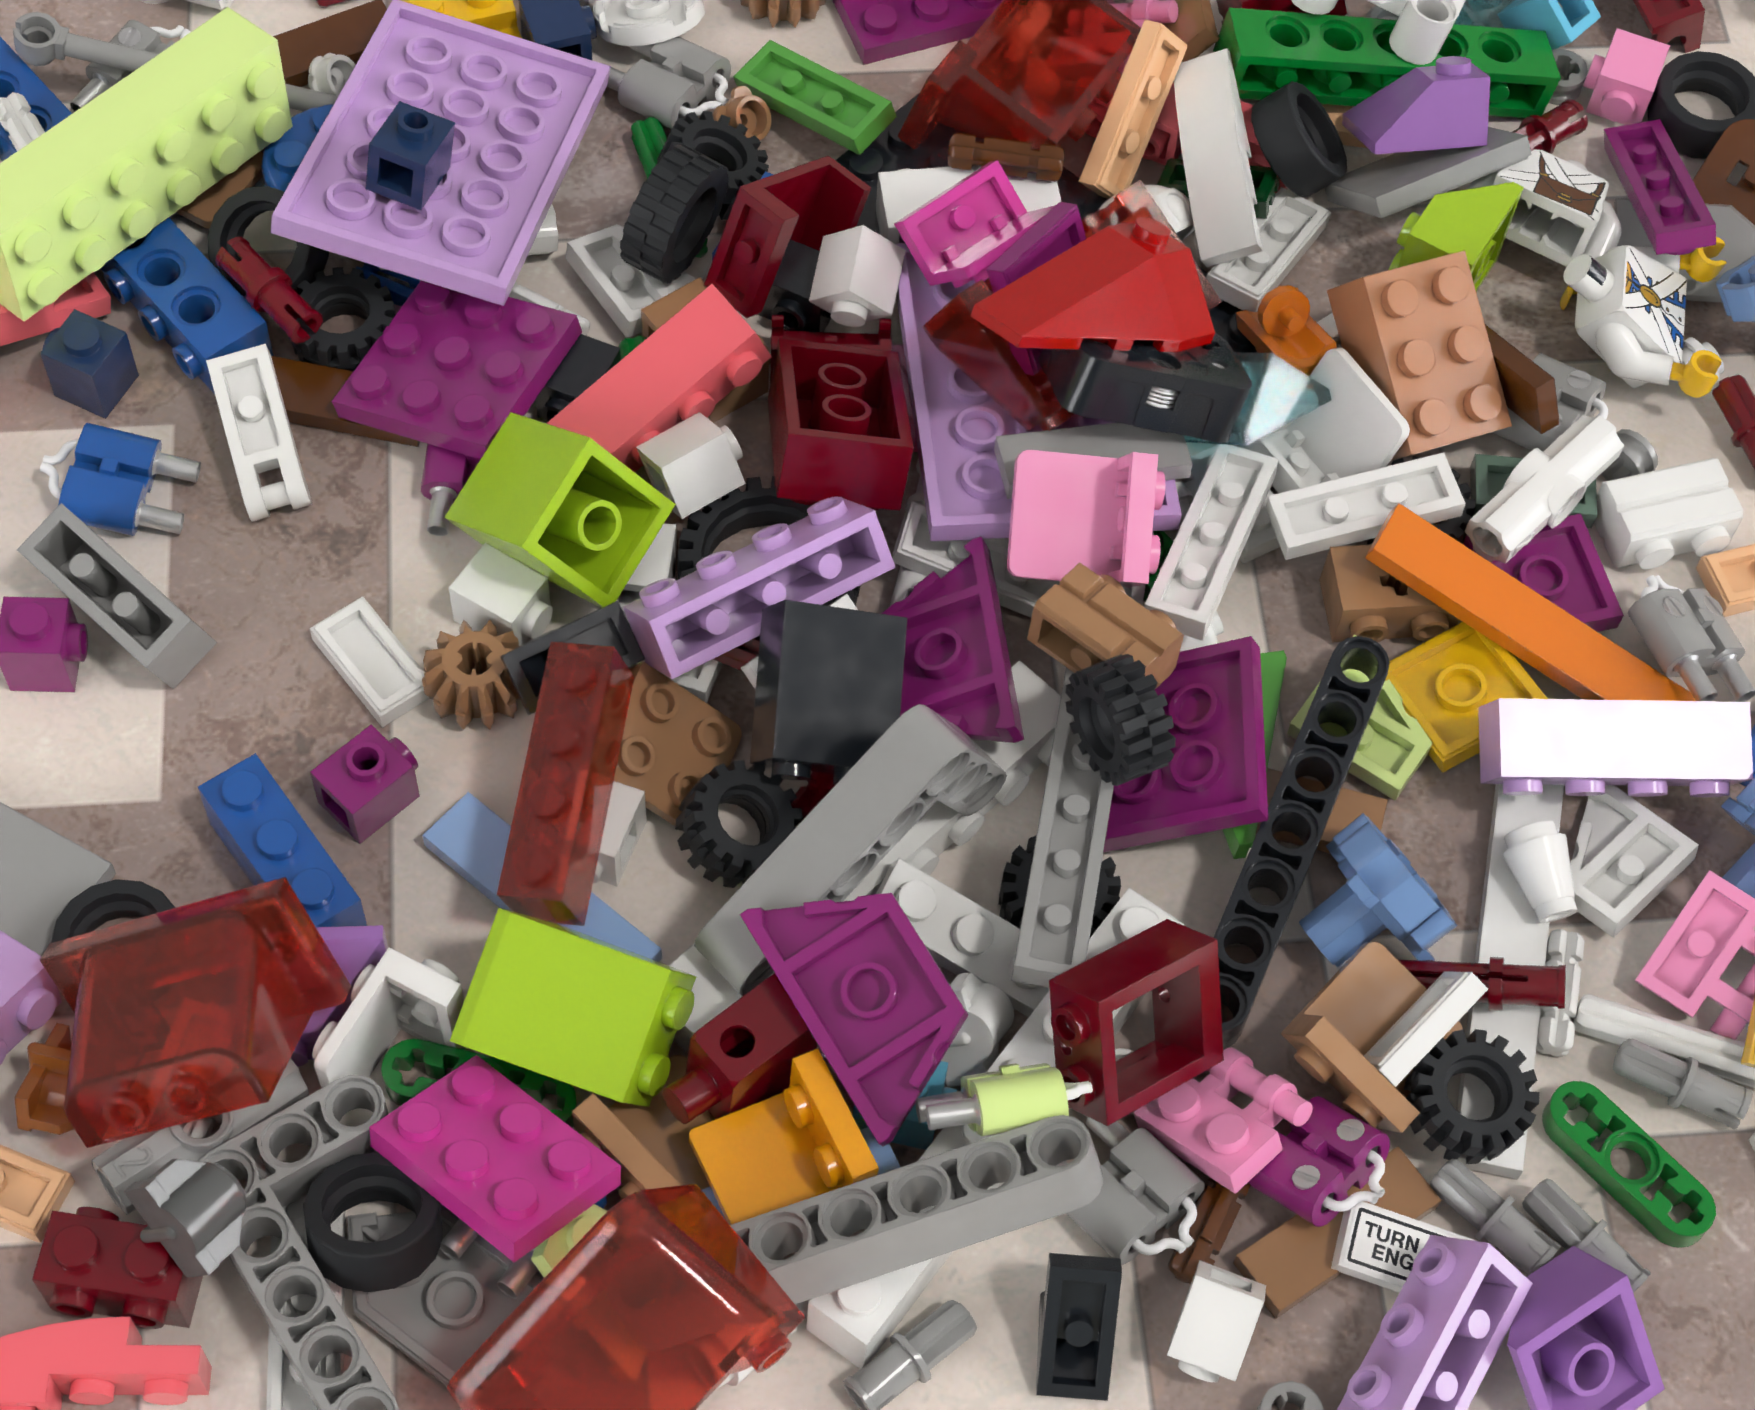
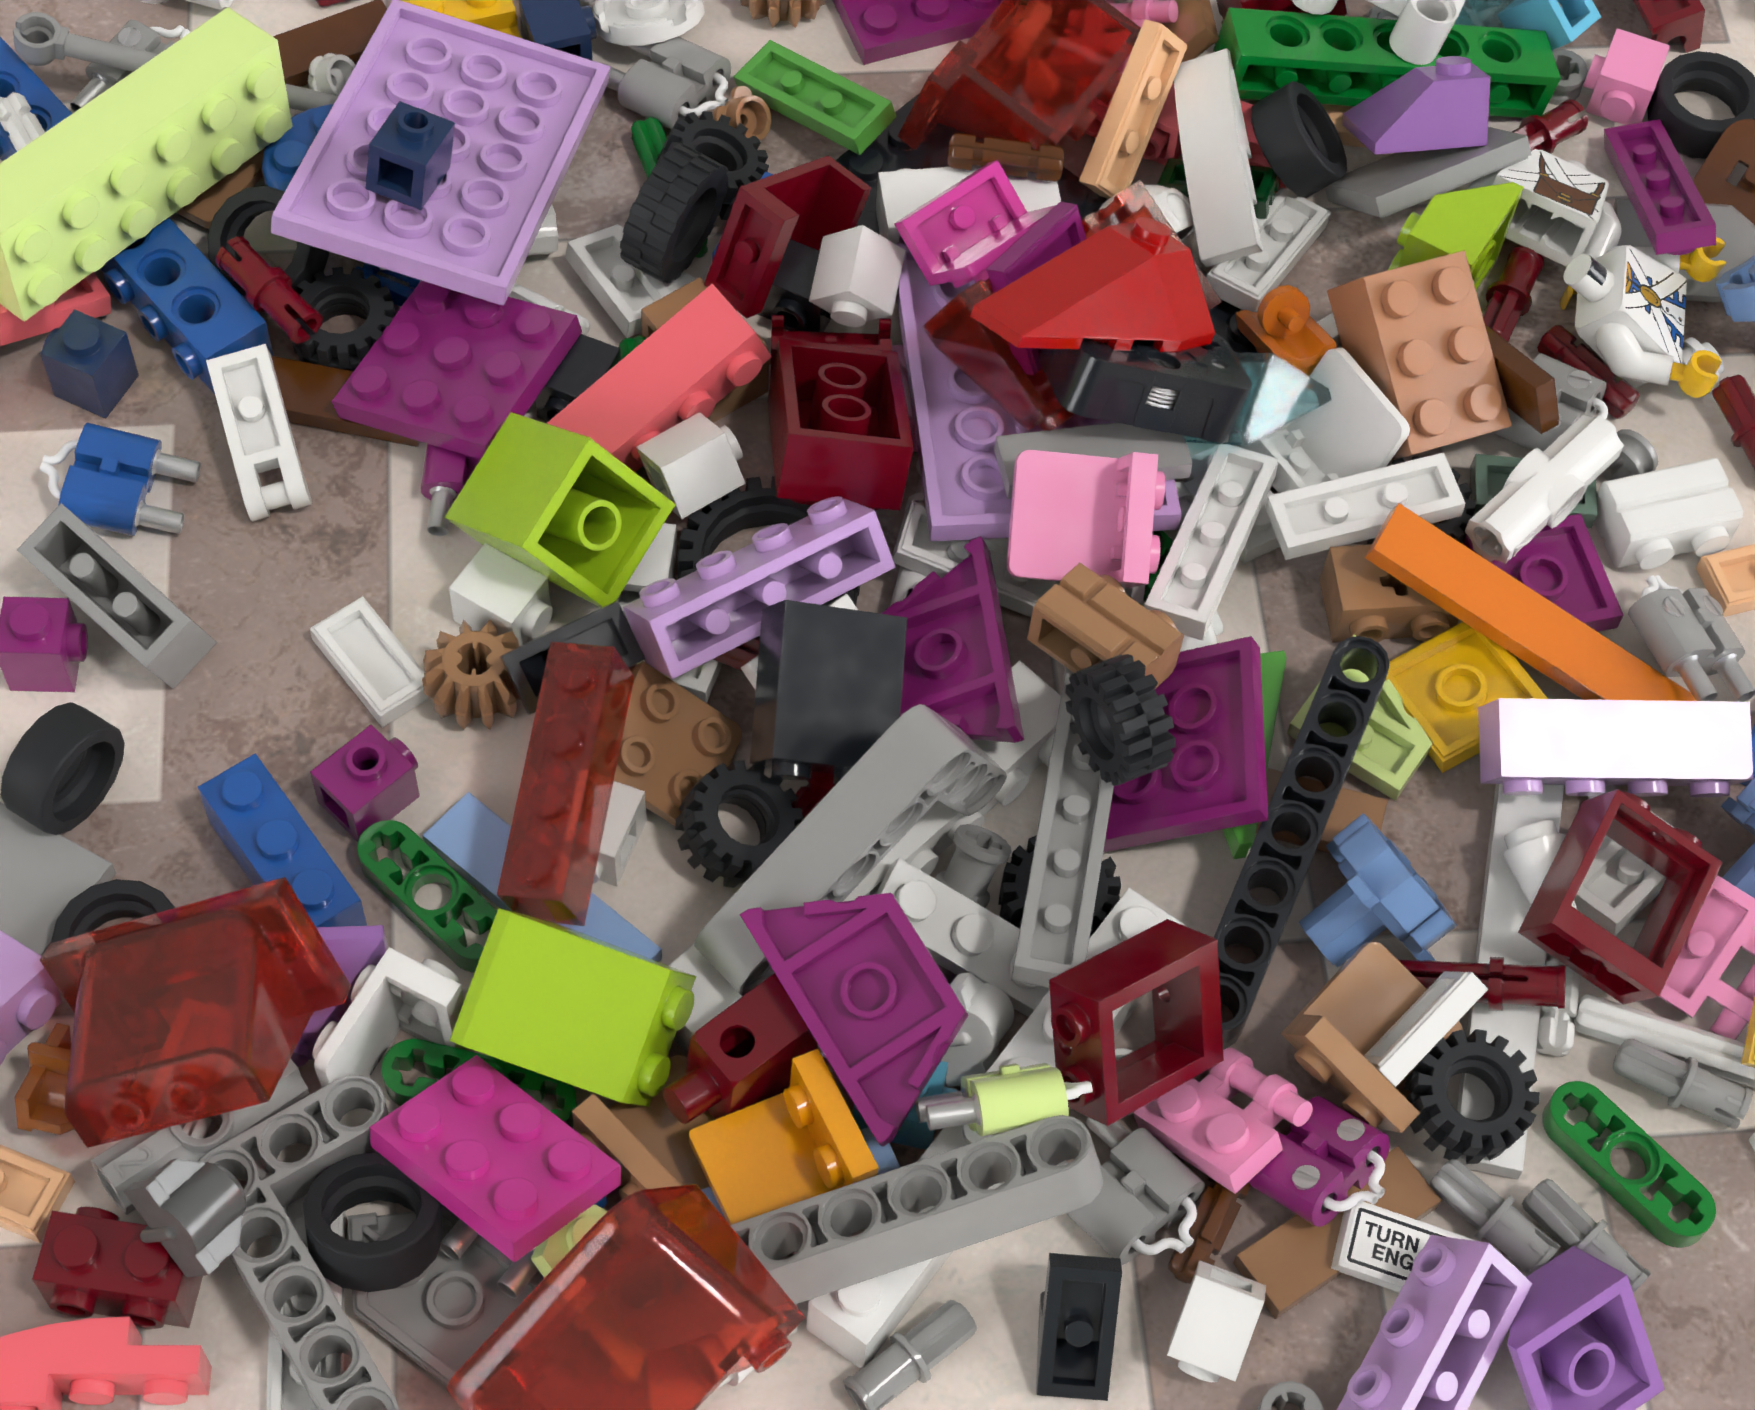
none -> black tyre [1,702,125,835]
none -> green beam [357,820,497,973]
none -> light grey bush [935,824,1012,908]
none -> dark red axle [1482,246,1545,342]
none -> dark red window [1518,789,1723,1004]
none -> dark red axle [1537,325,1640,419]

